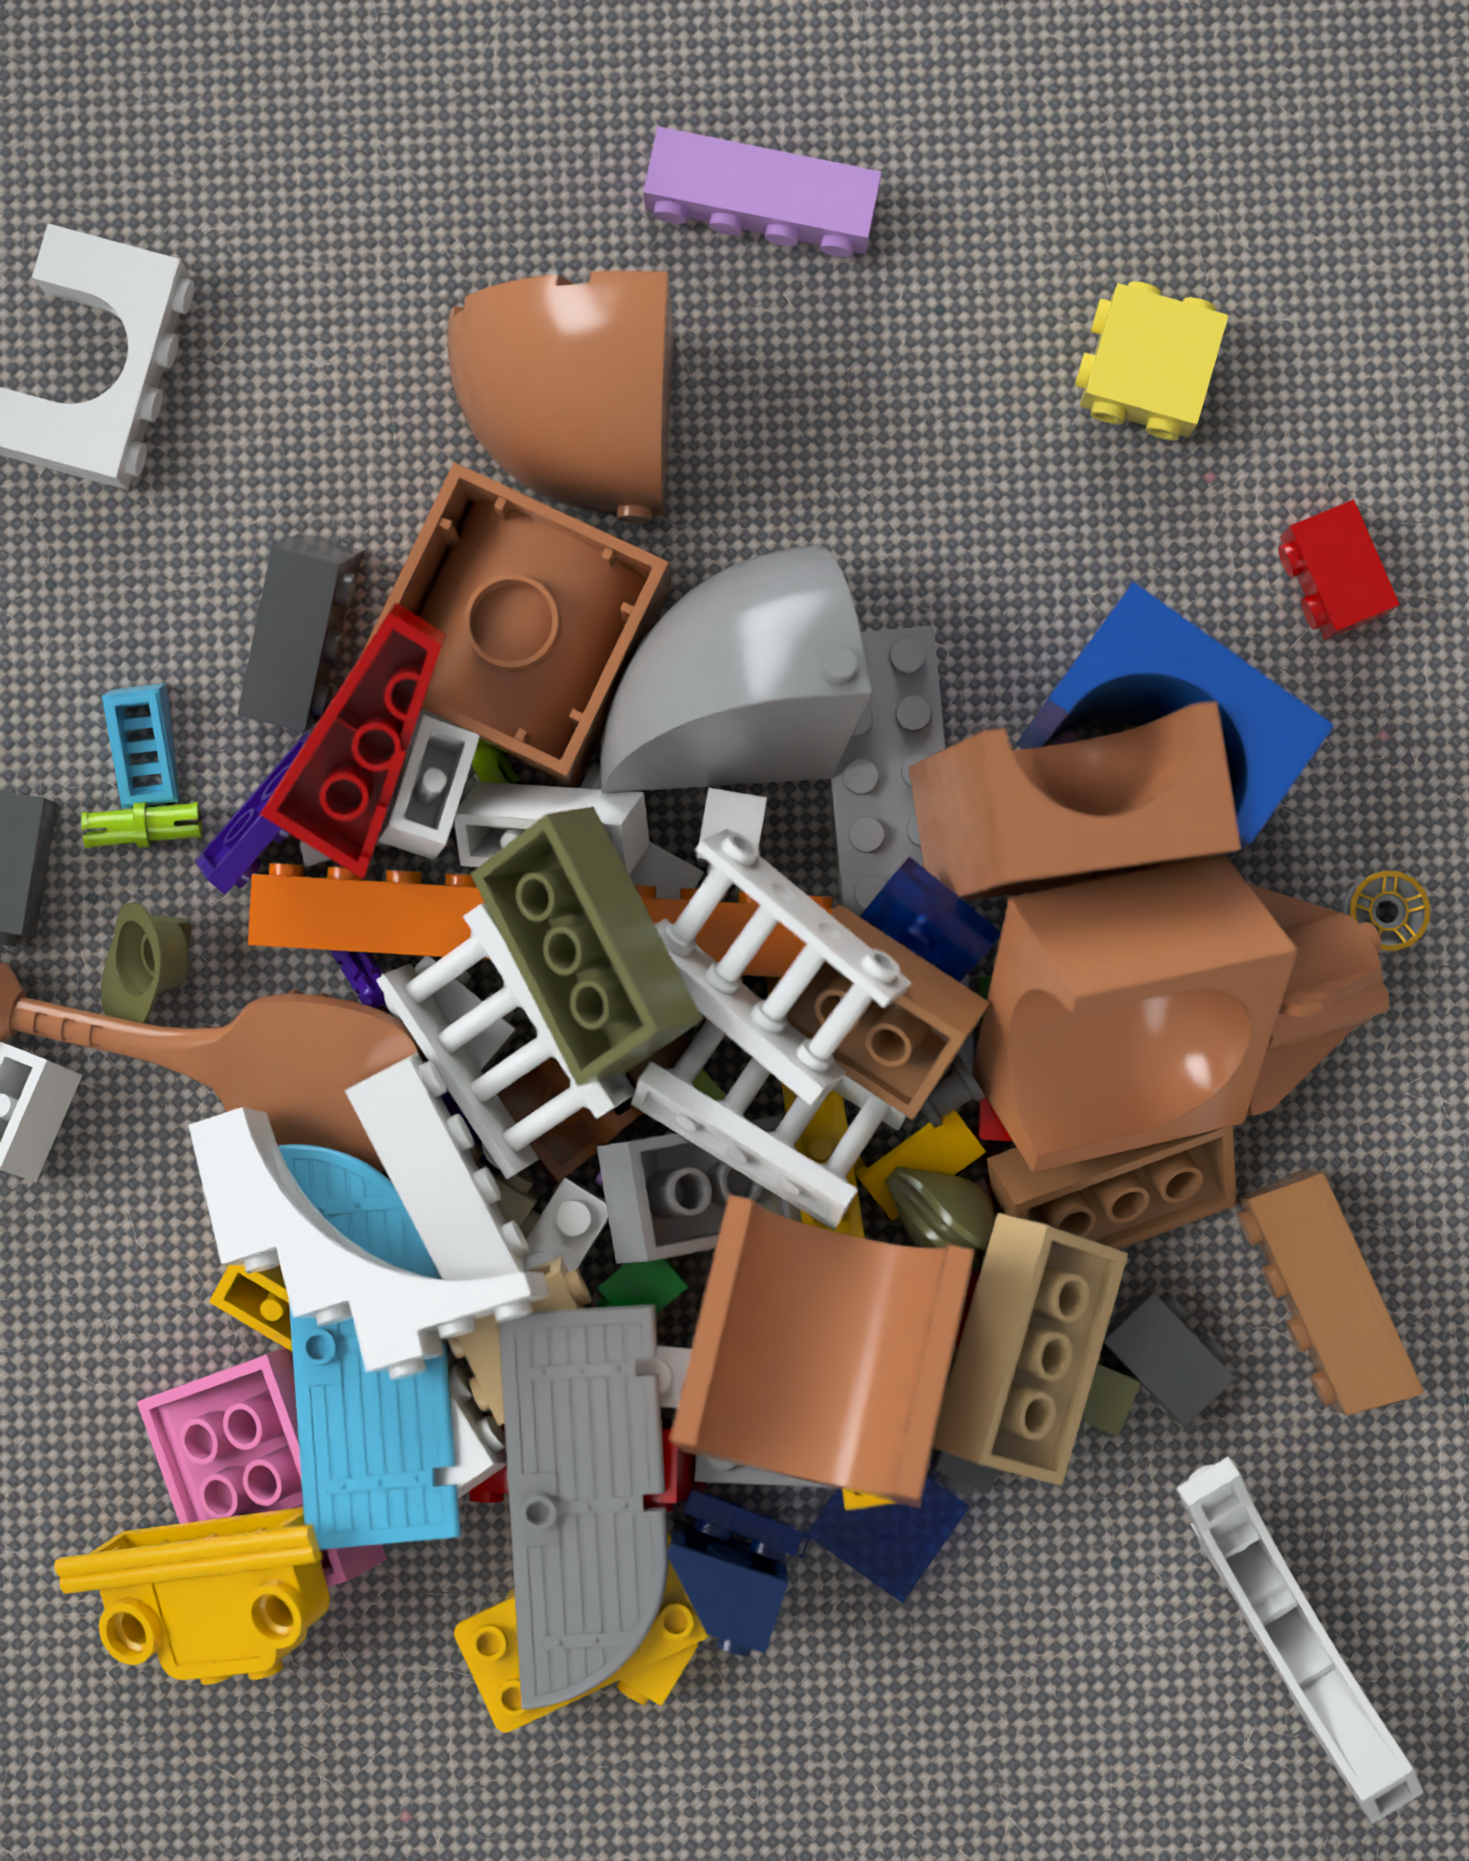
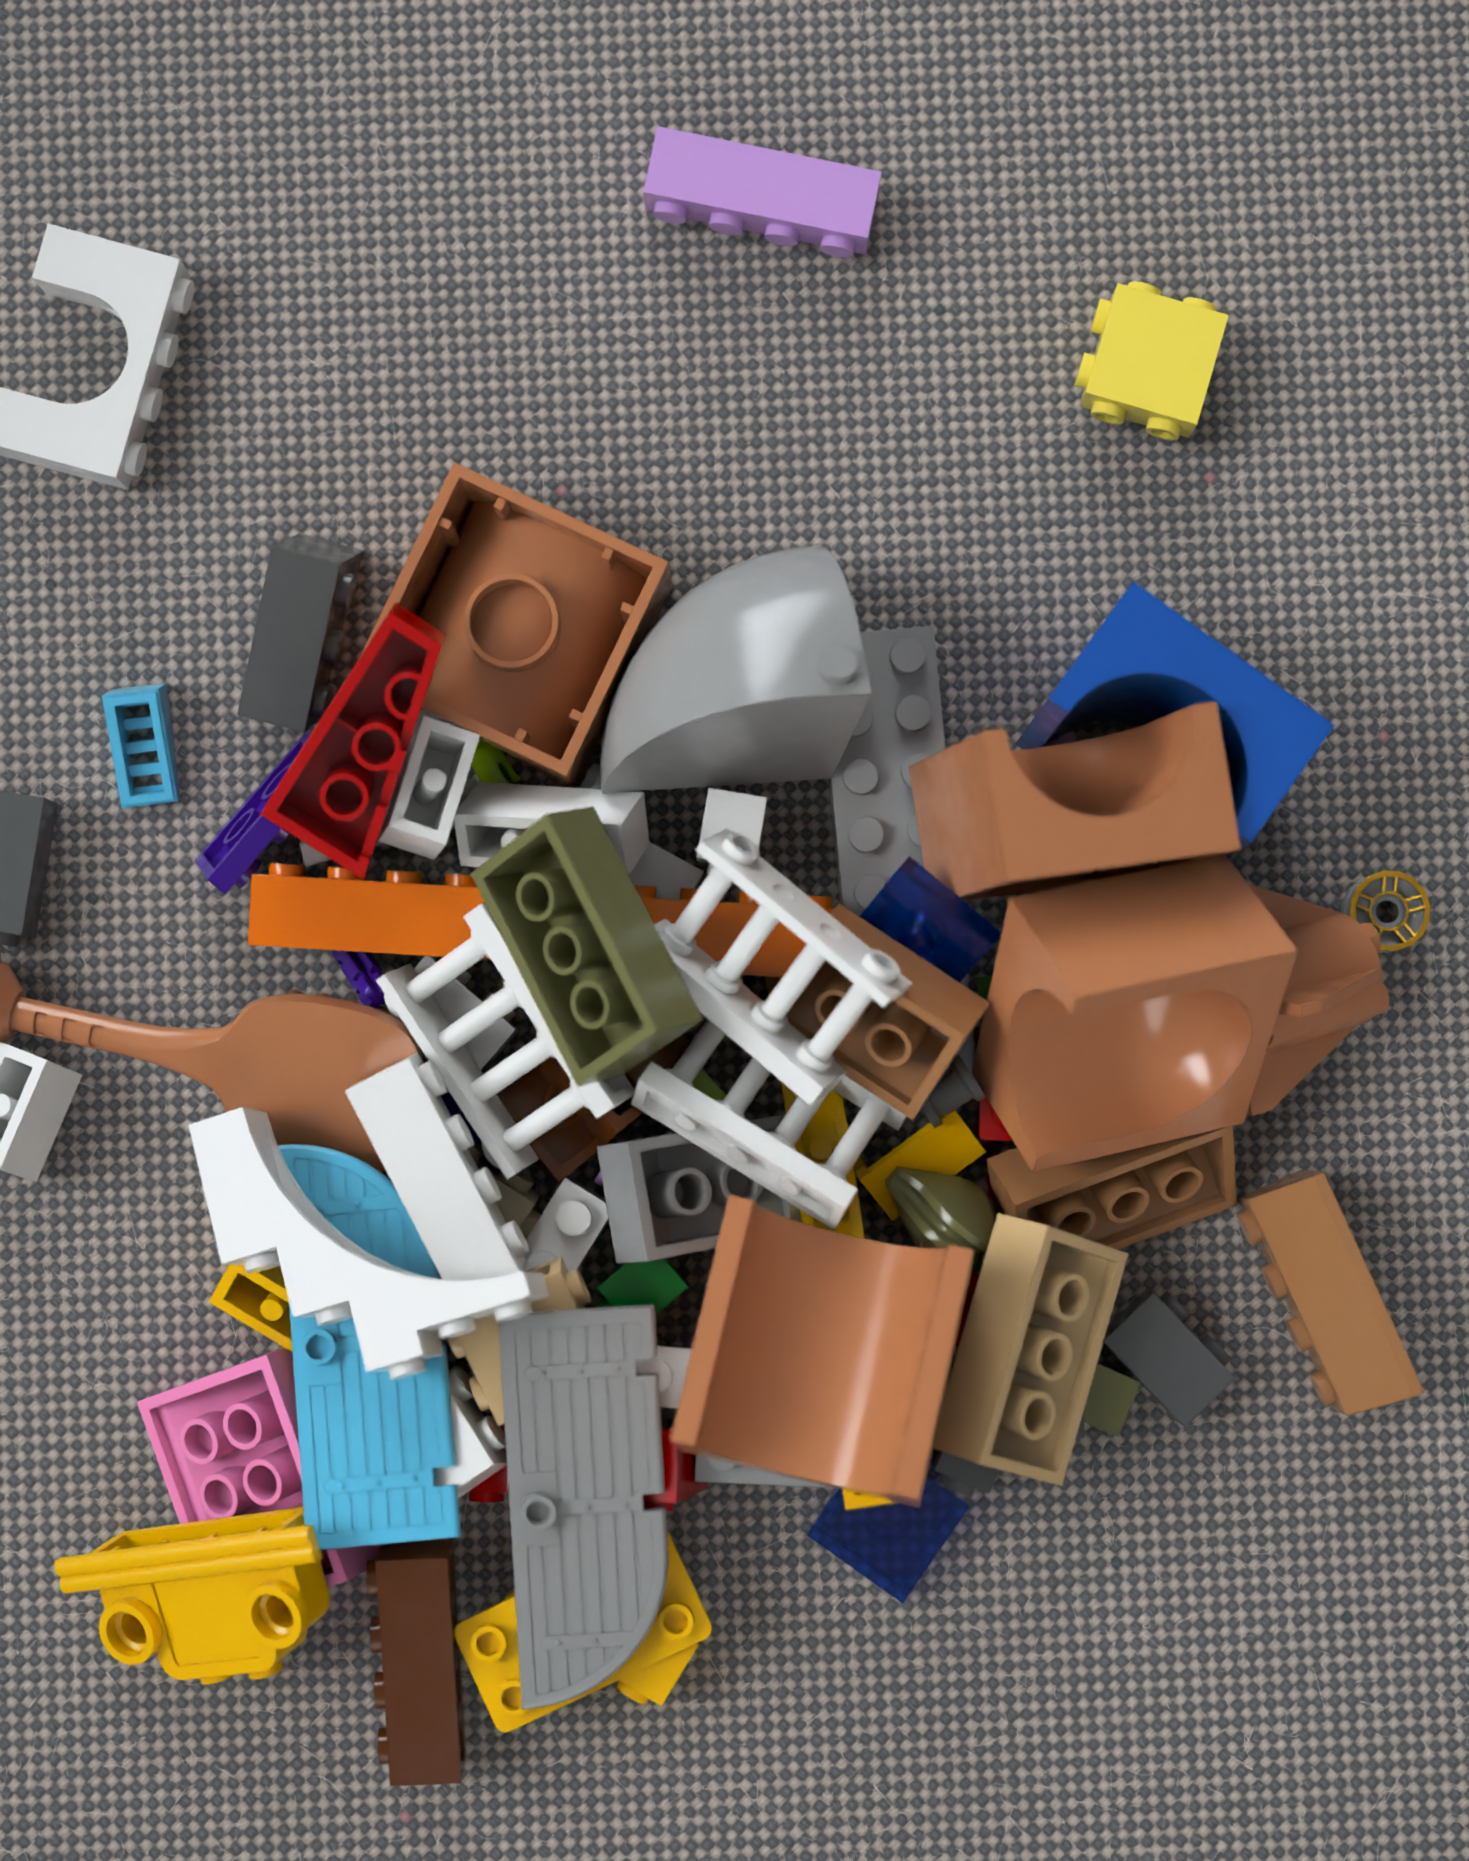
lime pin [81,802,203,849] -> none
olive piece [101,902,192,1023] -> none
nougat brick [447,271,674,523] -> none
dark blue slope [668,1518,788,1657] -> none
clear blue plate [683,1490,811,1562] -> none
white arch [1176,1457,1423,1824] -> none
red brick [1278,499,1400,641] -> none
none -> reddish brown brick [366,1538,466,1786]

